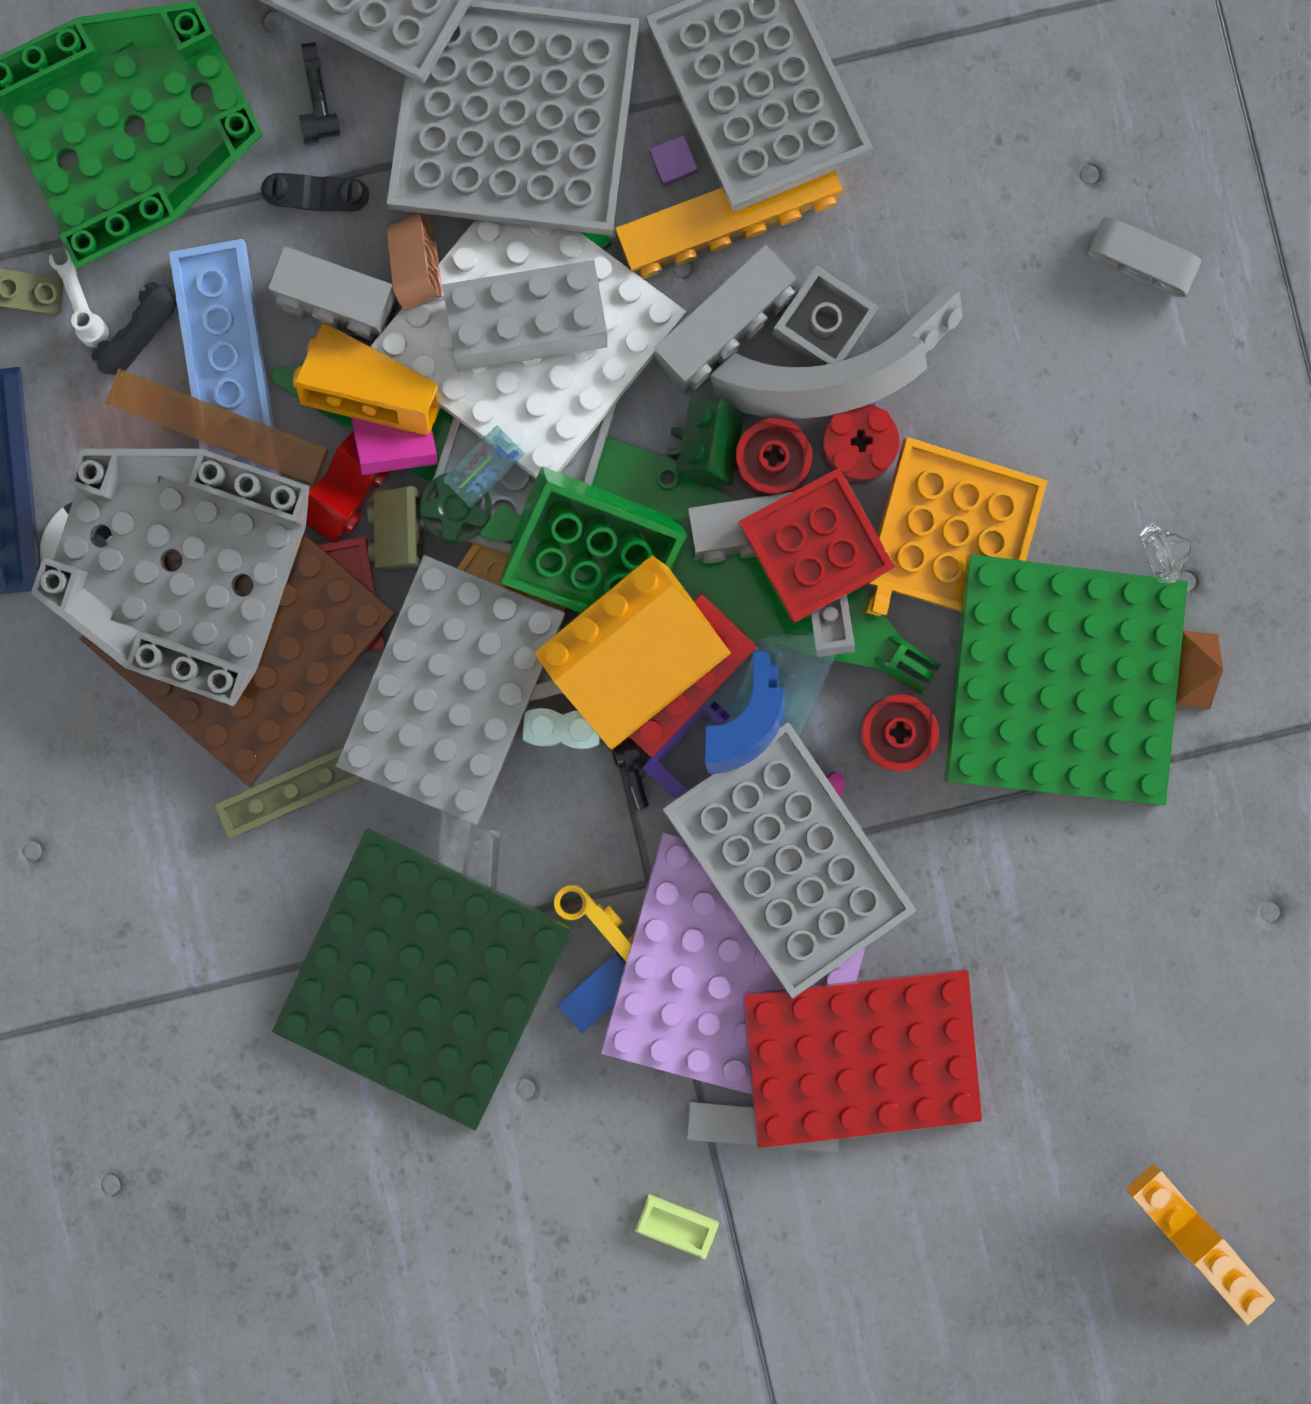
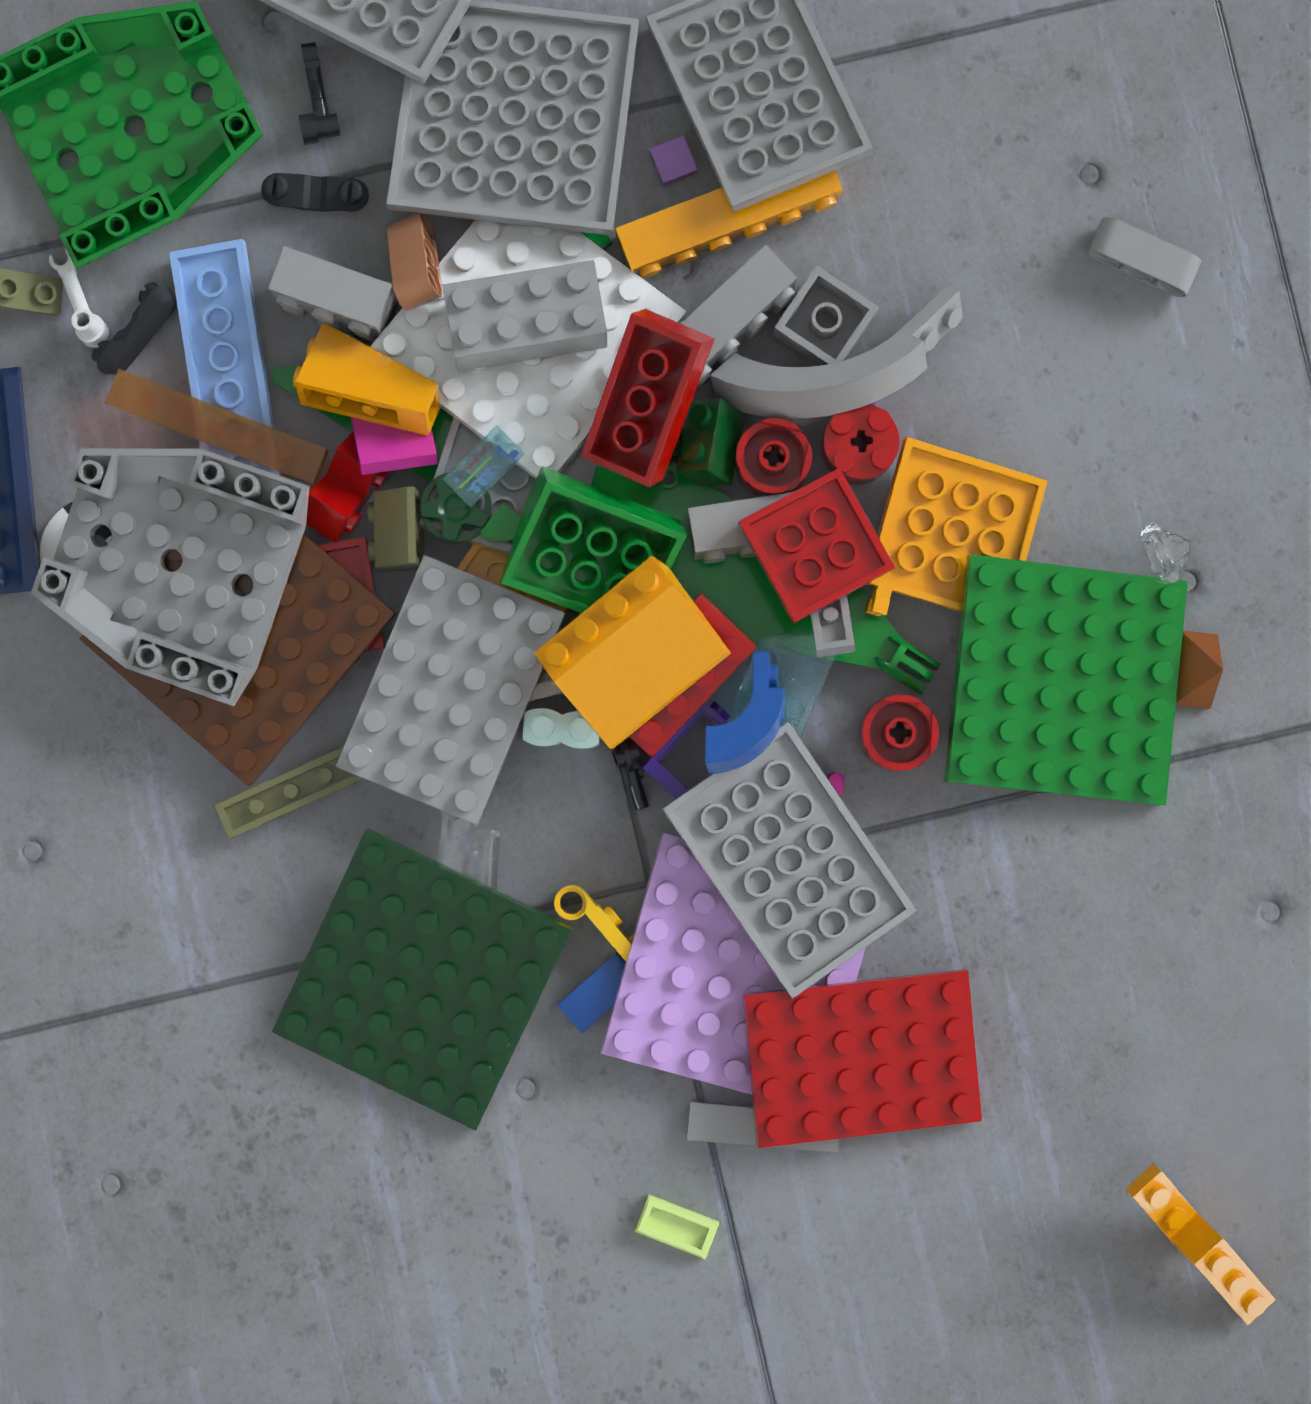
none -> red brick [581,309,715,487]

